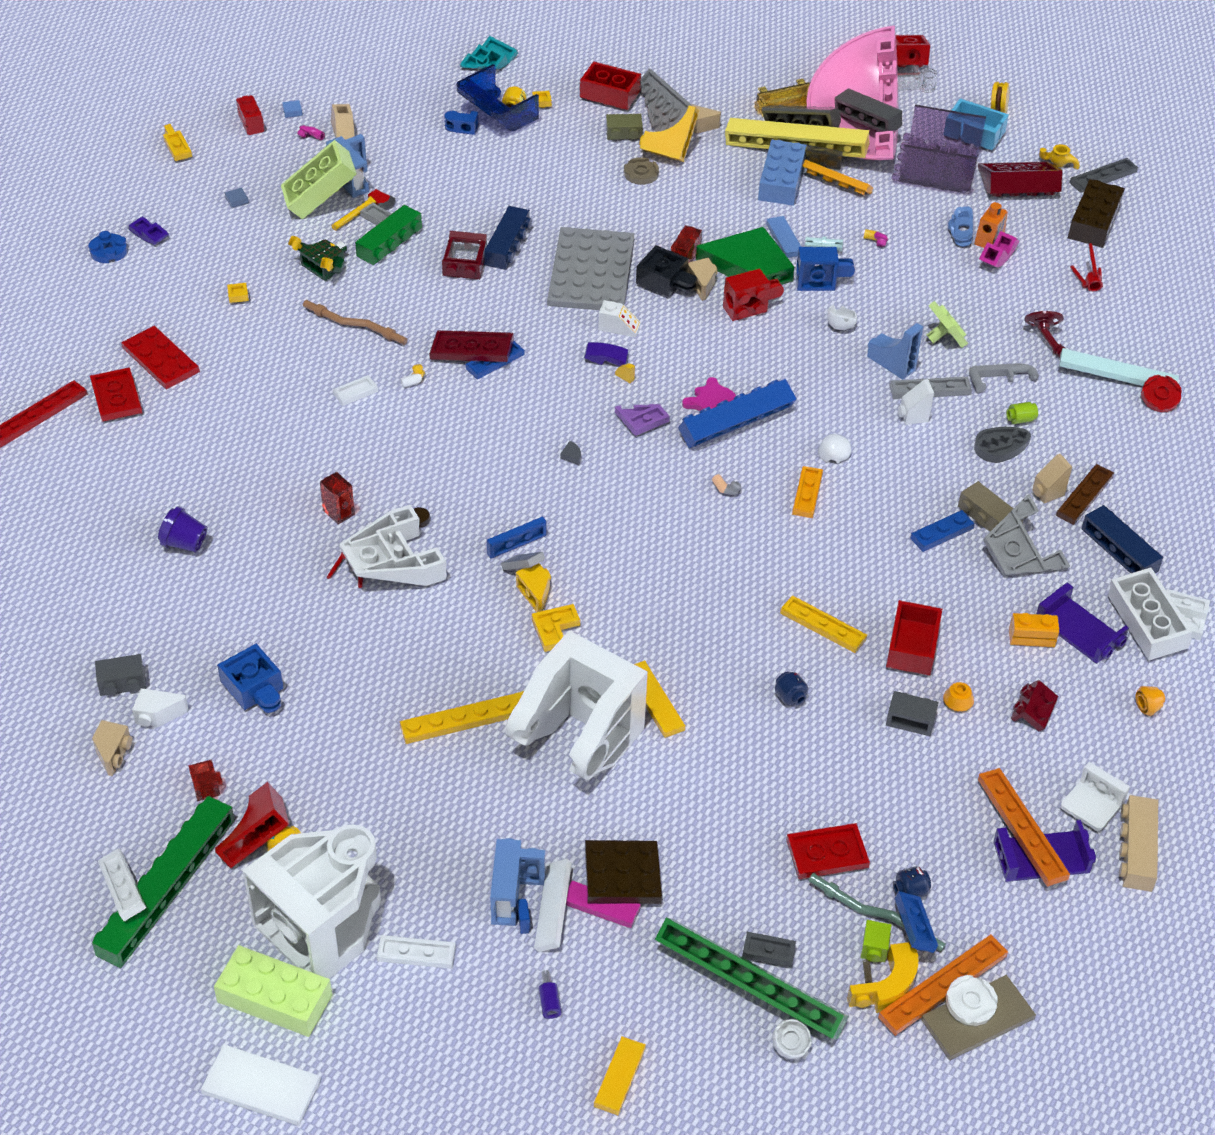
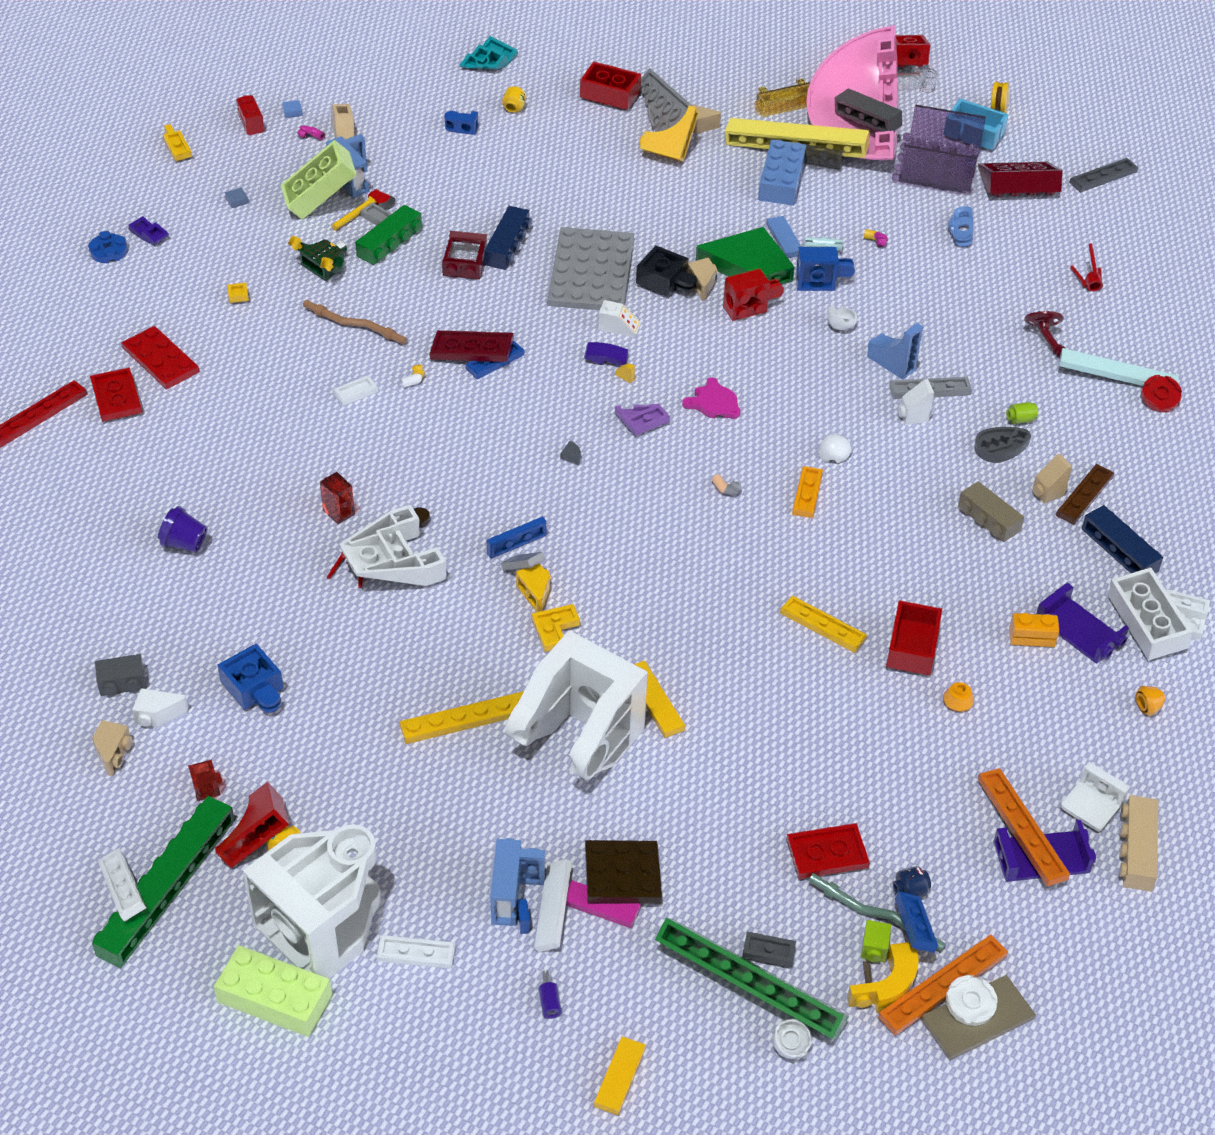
white tile [201,1045,320,1126] -> none
clear blue windscreen [456,64,539,131] -> none
yellow plate [532,91,552,108] -> none
olive brick [606,114,643,140] -> none
dark tan tile [624,157,659,185] -> none
clear red brick [671,225,702,263] -> none
blue brick [678,379,797,449] -> none
dark grey slope [761,105,841,128] -> none
dark blue head [775,672,809,705] -> none
light orange plate [803,160,873,195] -> none
dark grey brick [885,691,939,737] -> none
blue plate [910,510,975,552] -> none
yellowish green plate [926,301,968,348] -> none
light grey piece [969,363,1039,393] -> none
orange torso [974,202,1008,248] -> none
dark pink brick [979,231,1020,267] -> none
light grey wing [983,494,1070,577] -> none
dark red bracket [1011,680,1059,731] -> none
yellow piece [1039,144,1080,170] -> none
dark brown brick [1067,179,1125,248] -> none

